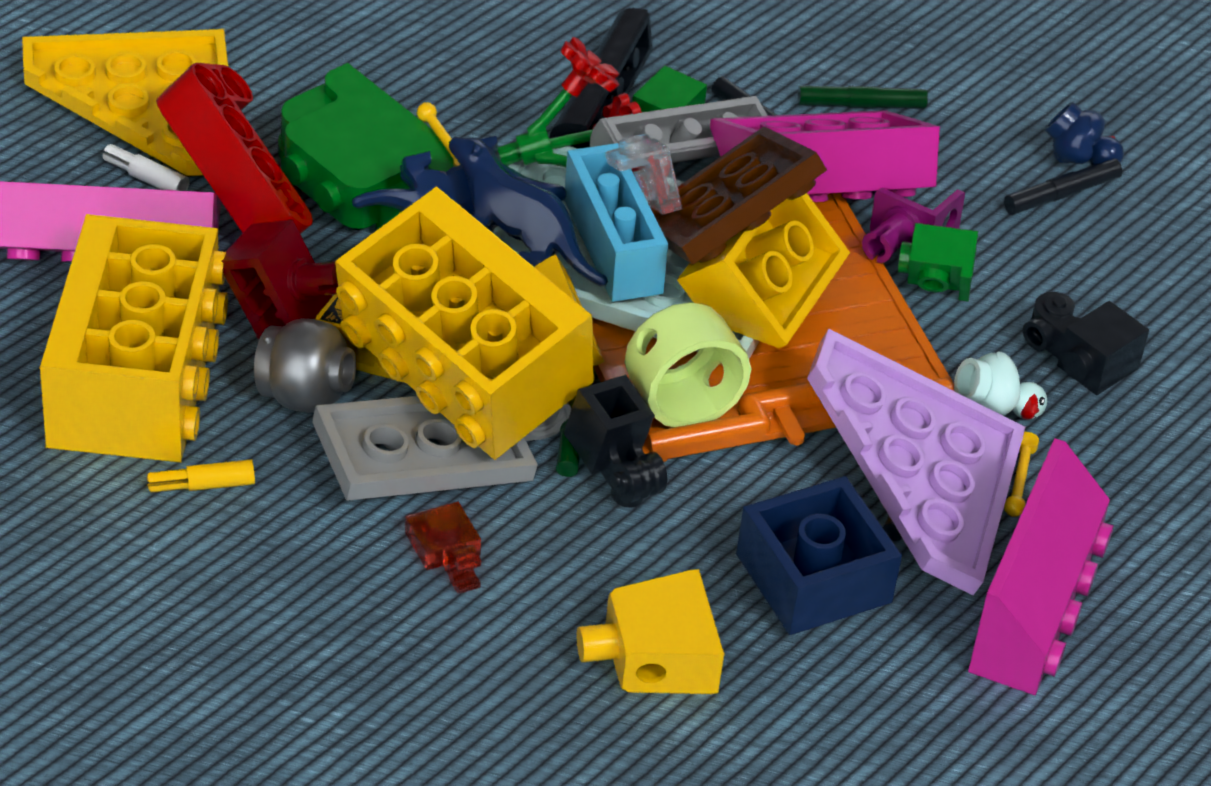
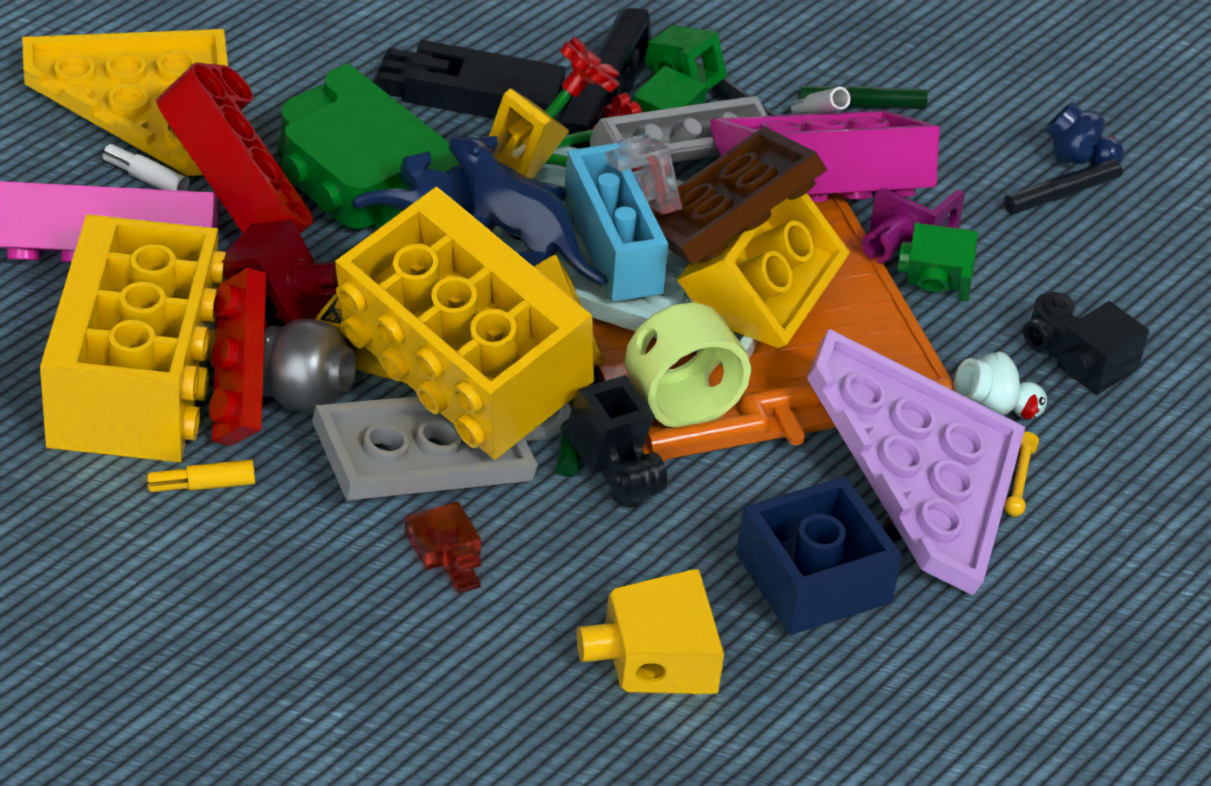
yellow hinge [416,102,460,167] -> none
dark pink slope [968,438,1114,696] -> none
none -> red plate [209,268,266,446]
none -> black hinge [373,39,566,119]
none -> yellow slope [489,88,569,179]
none -> green brick [645,25,727,90]
none -> white pin [791,87,850,115]

